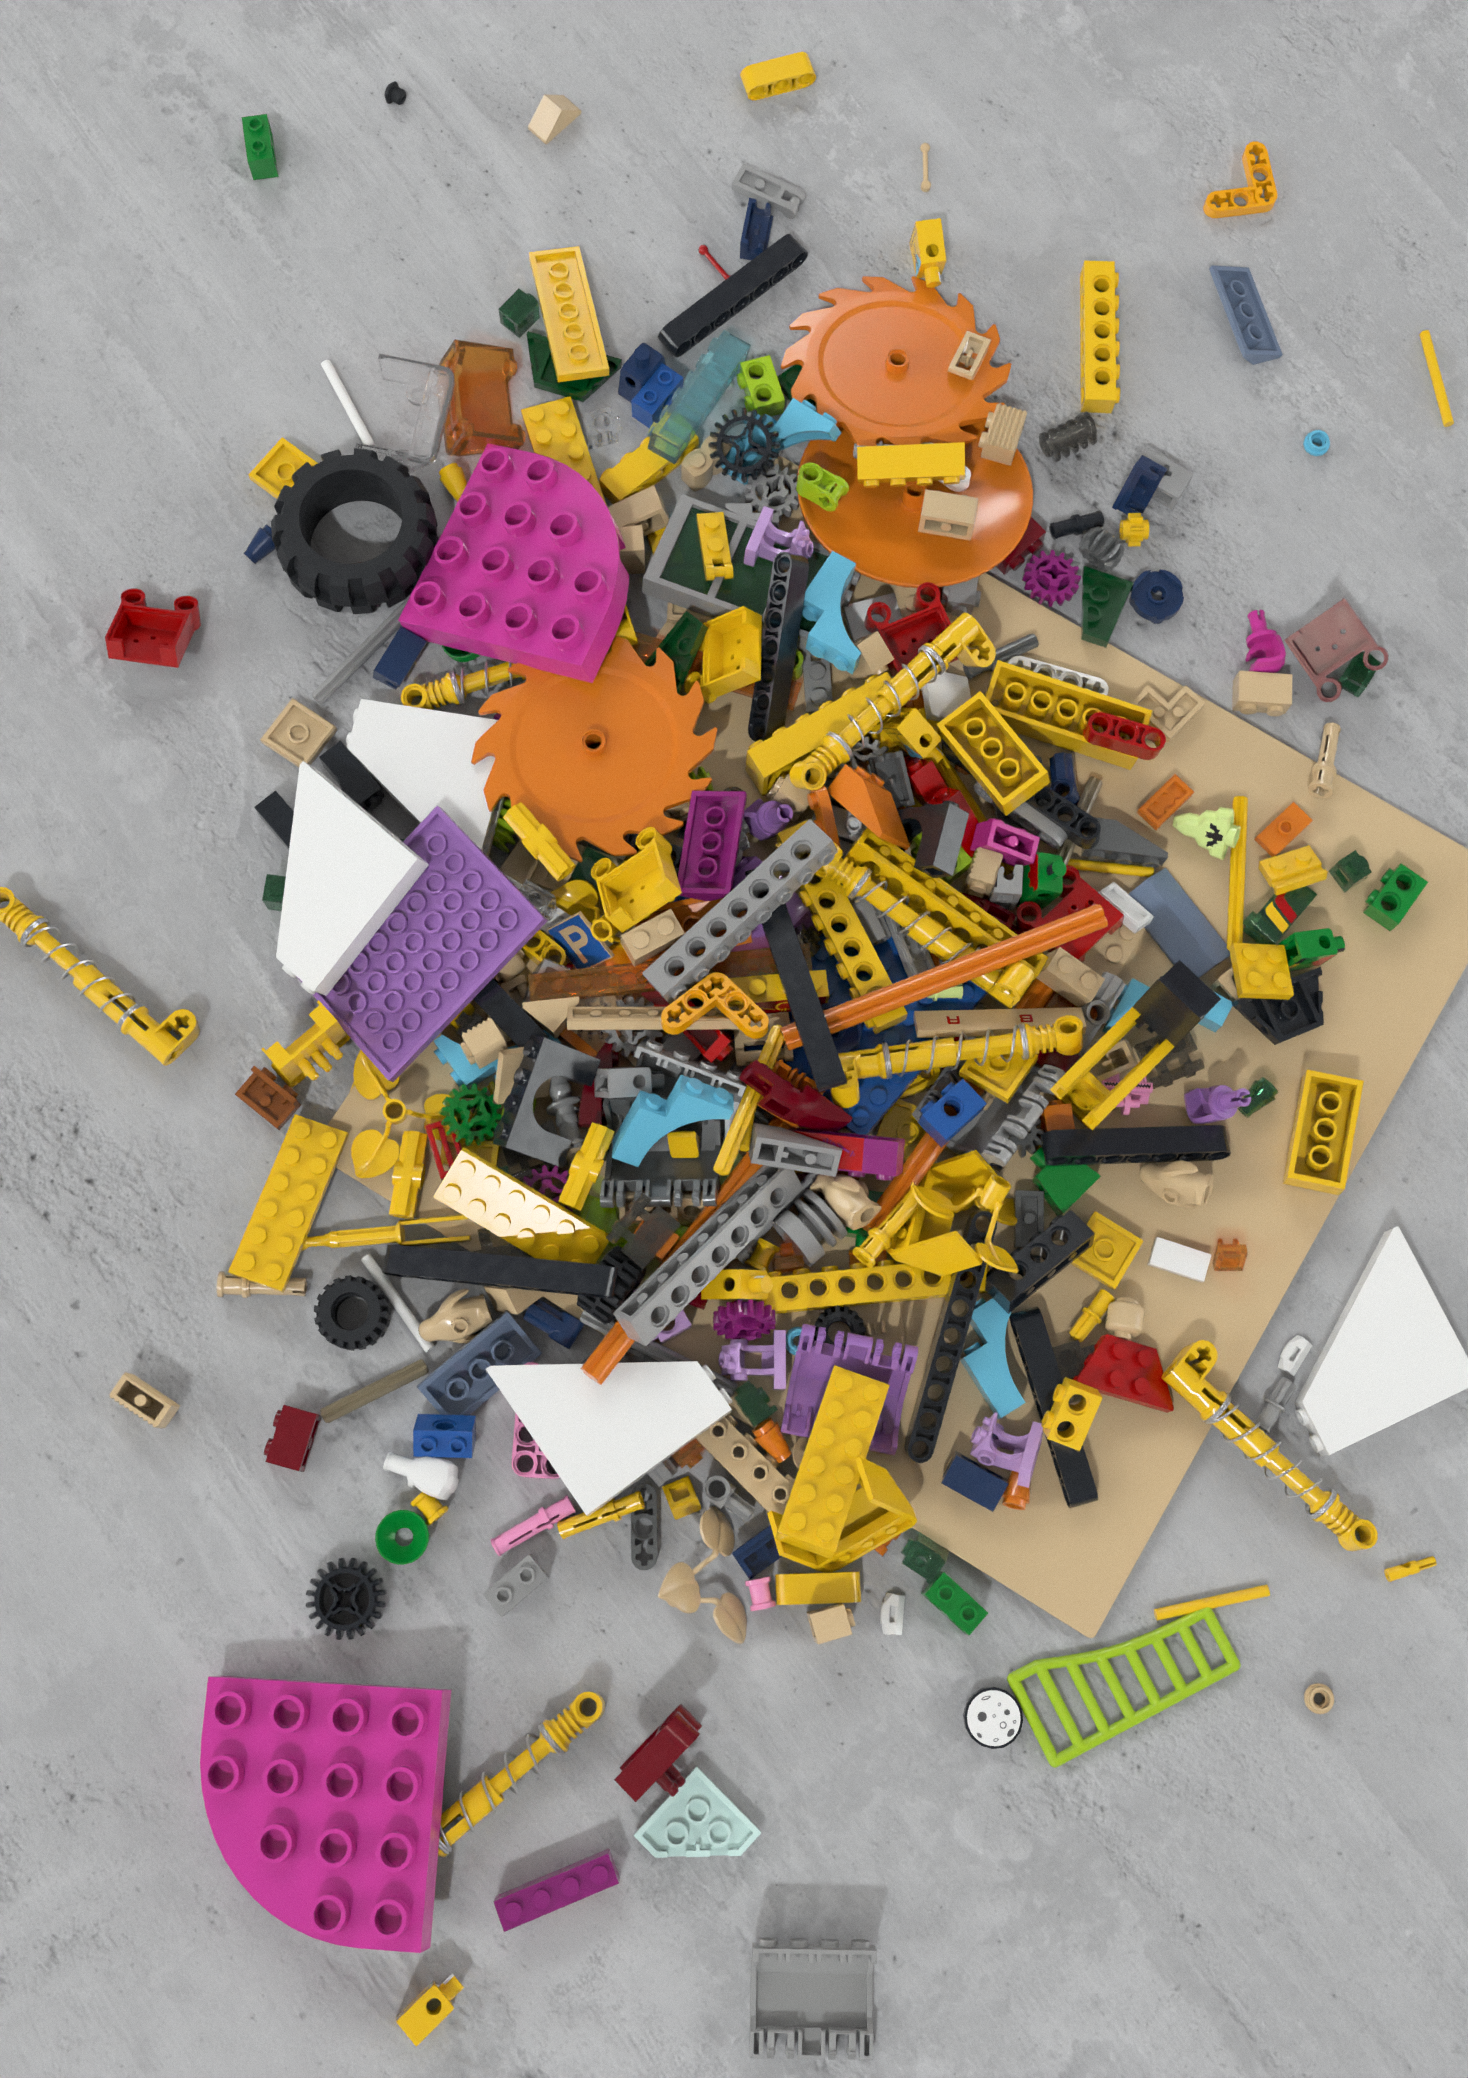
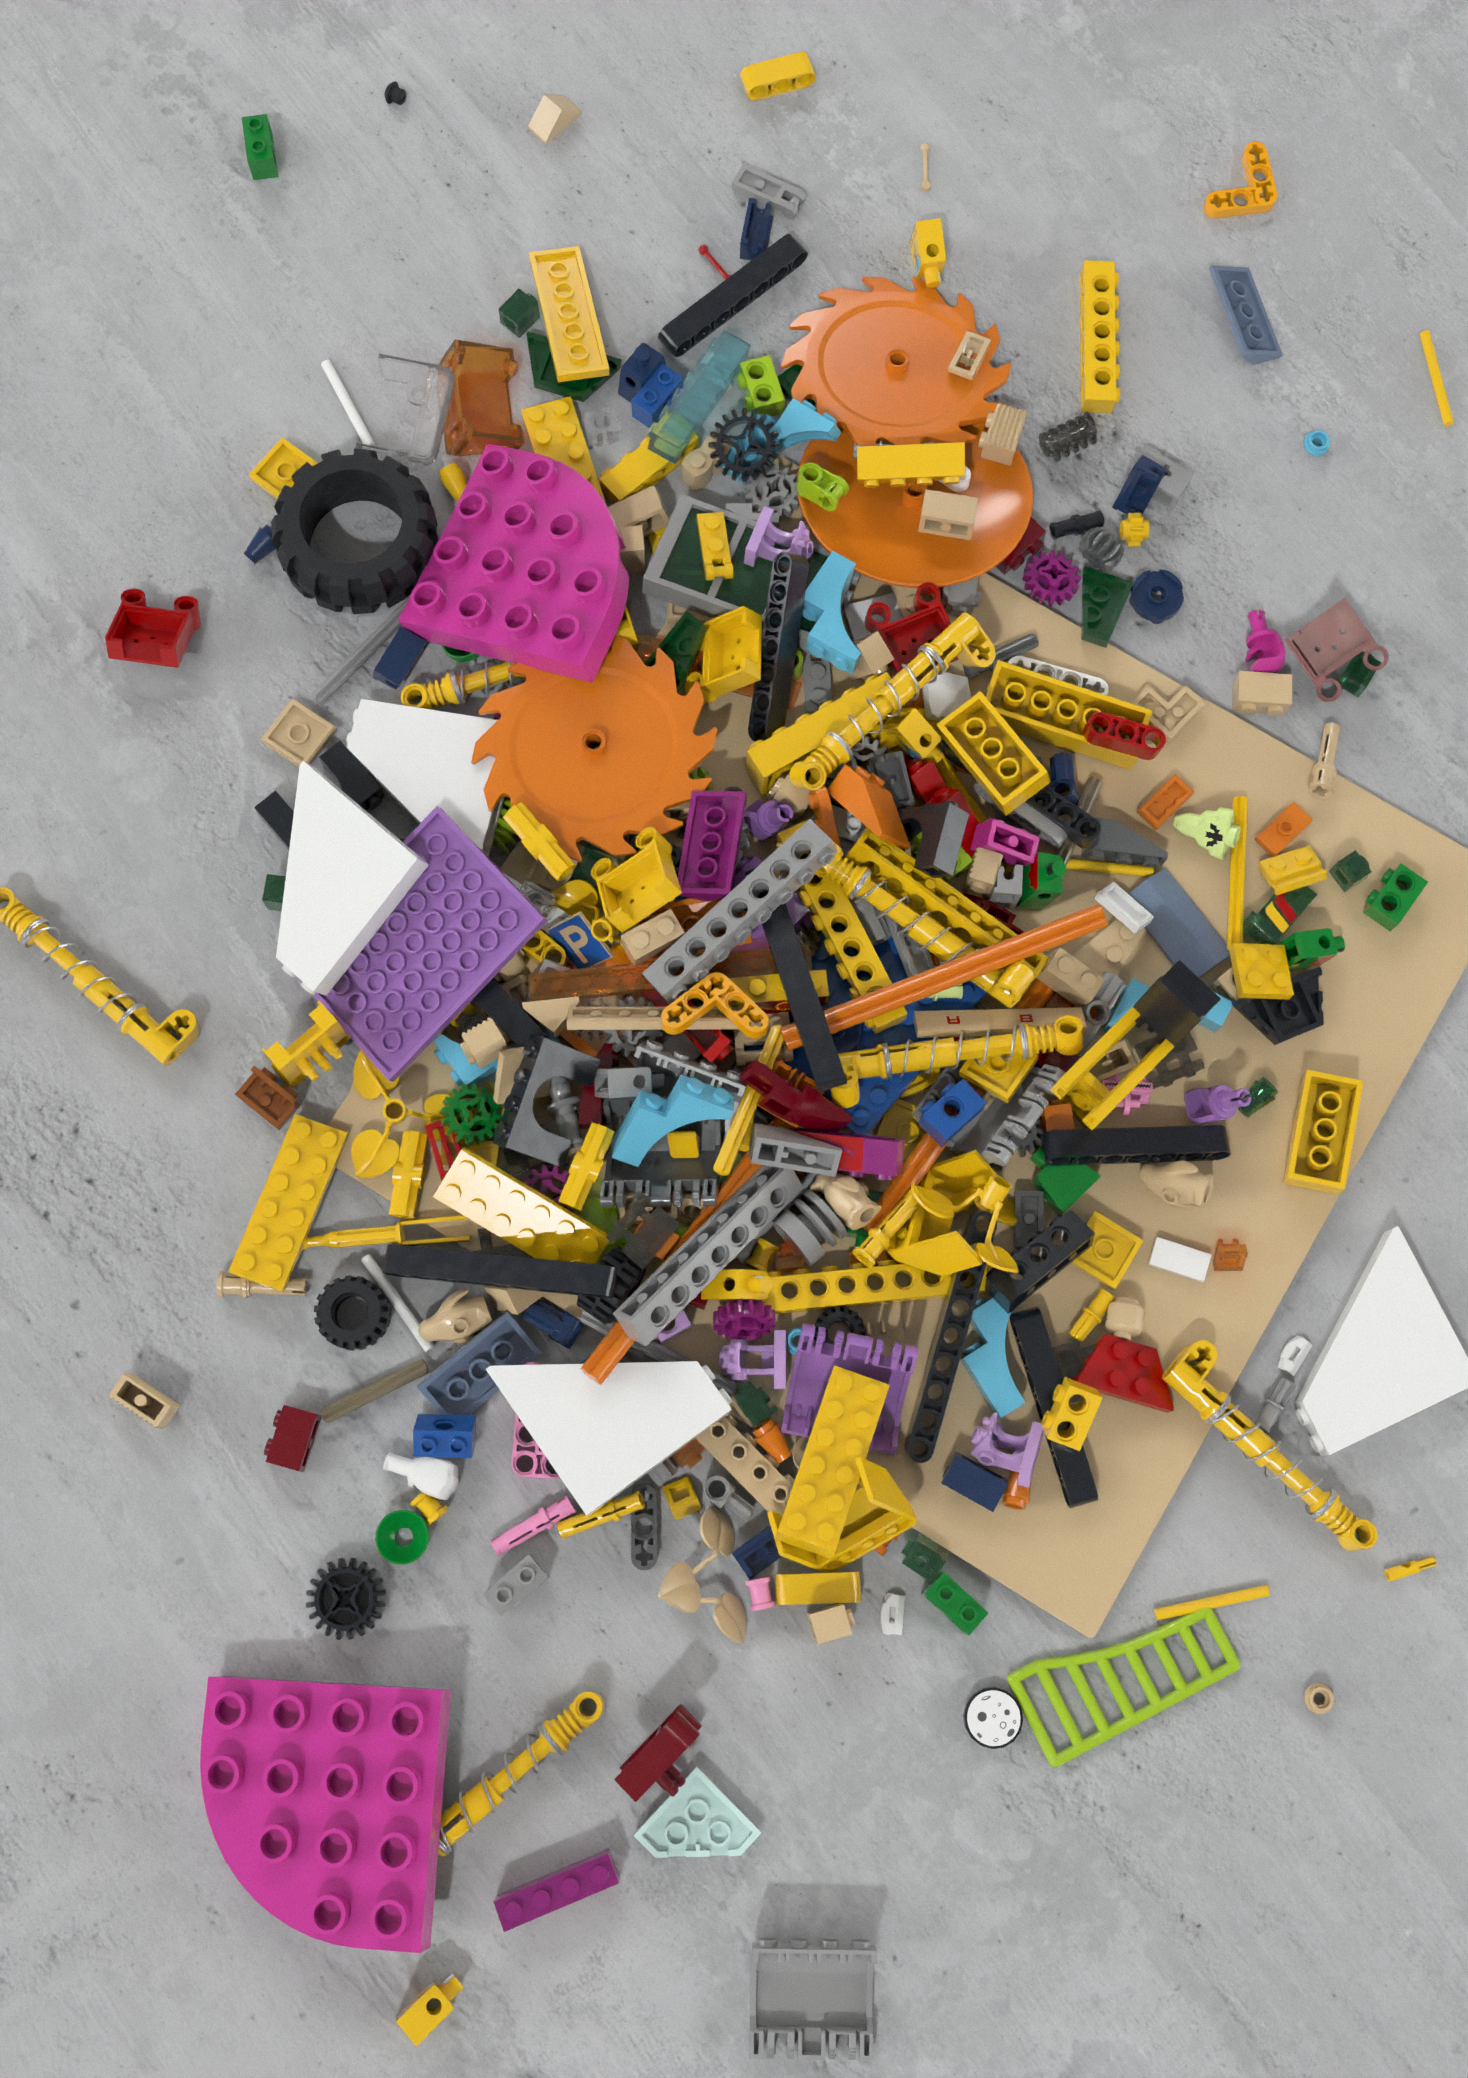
red piece [1016,865,1124,963] -> none

